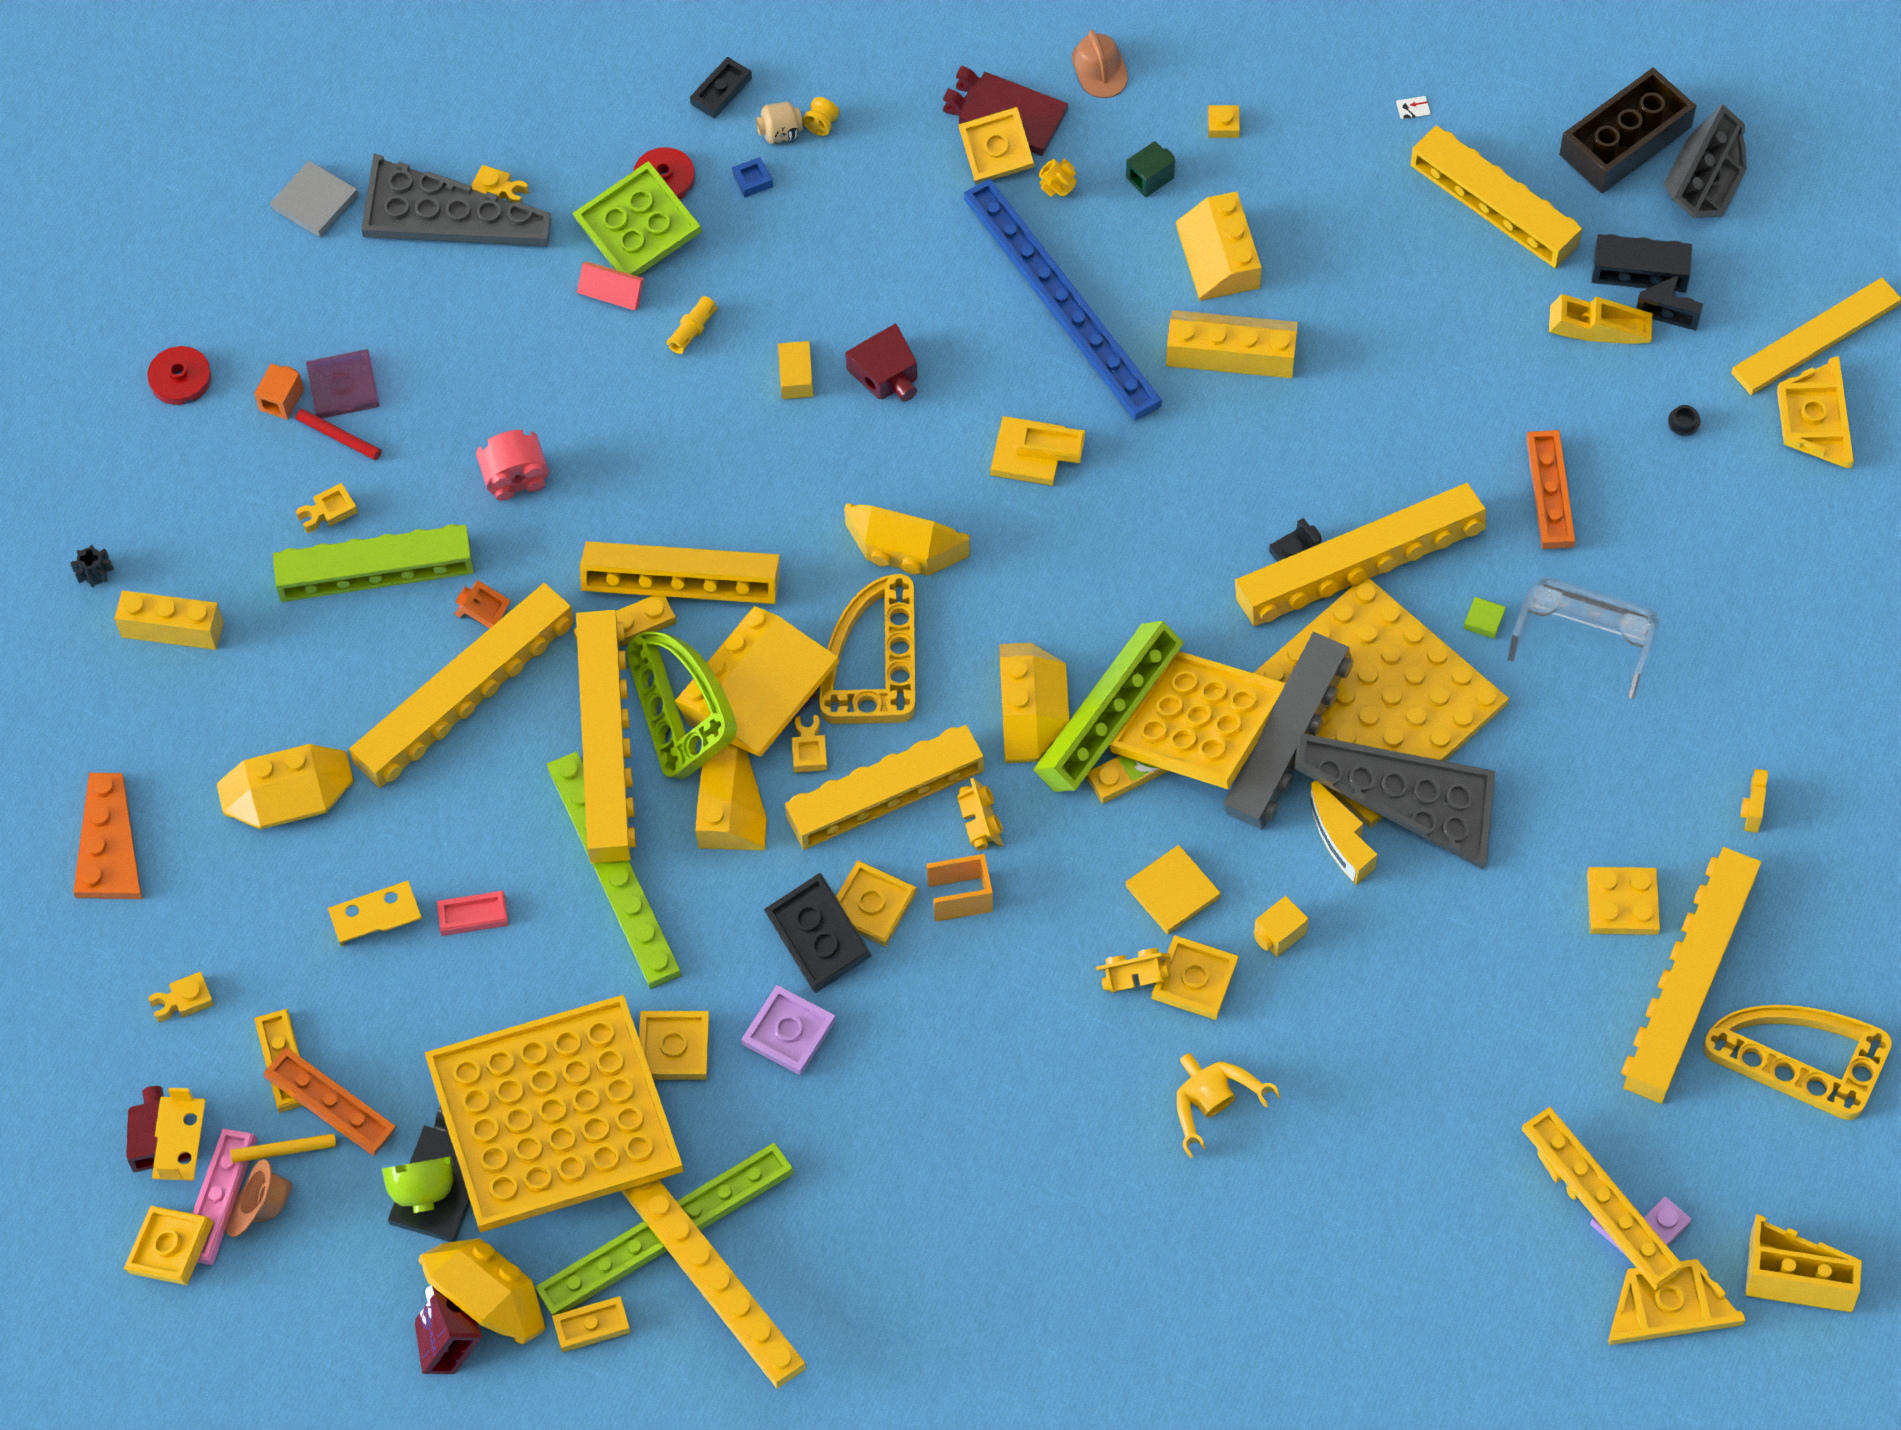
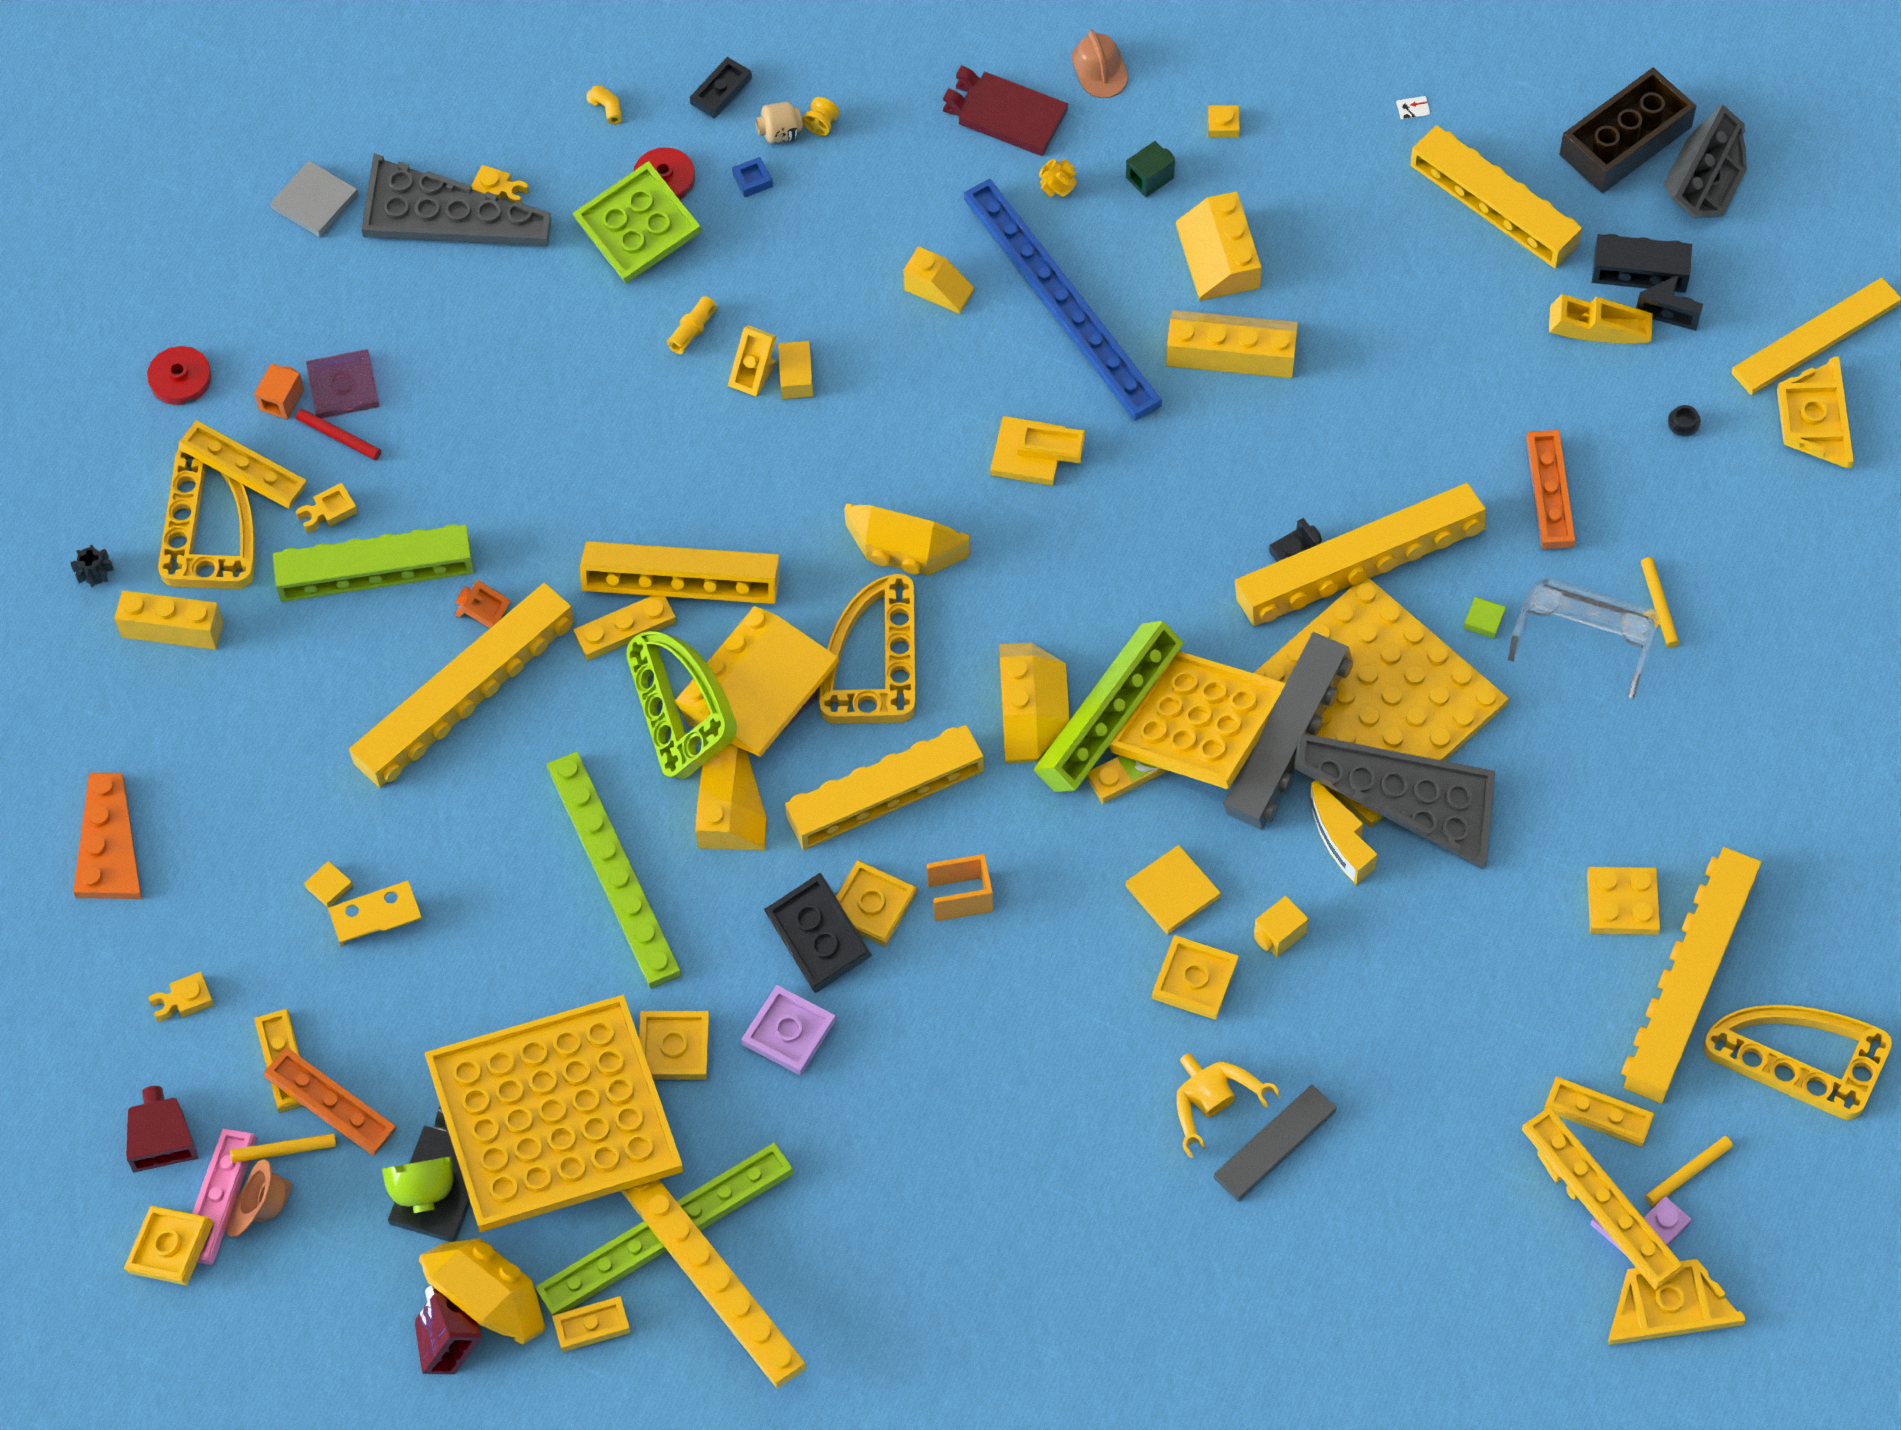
yellow piece [152,1088,206,1181] -> none
yellow wedge [216,744,354,829] -> none
coral tile [437,890,509,936] -> none
coral brick [476,430,549,501] -> none
yellow brick [576,610,636,864] -> none
coral tile [577,261,644,310] -> none
yellow plate [792,715,827,773] -> none
dark red torso [845,323,918,402] -> none
yellow hinge [957,778,1003,851] -> none
yellow plate [958,107,1035,185] -> none
yellow hinge [1096,948,1171,993] -> none
yellow plate [1740,768,1768,833] -> none
yellow wedge [1745,1214,1862,1312] -> none
none -> yellow beam [158,449,256,589]
none -> yellow plate [178,420,307,509]
none -> yellow tile [304,861,353,908]
none -> yellow arm [586,85,622,125]
none -> yellow slope [727,325,777,397]
none -> yellow slope [903,246,974,314]
none -> dark grey tile [1214,1084,1337,1202]
none -> yellow tile [1543,1076,1655,1148]
none -> yellow bar [1641,557,1679,648]
none -> yellow bar [1645,1136,1733,1207]

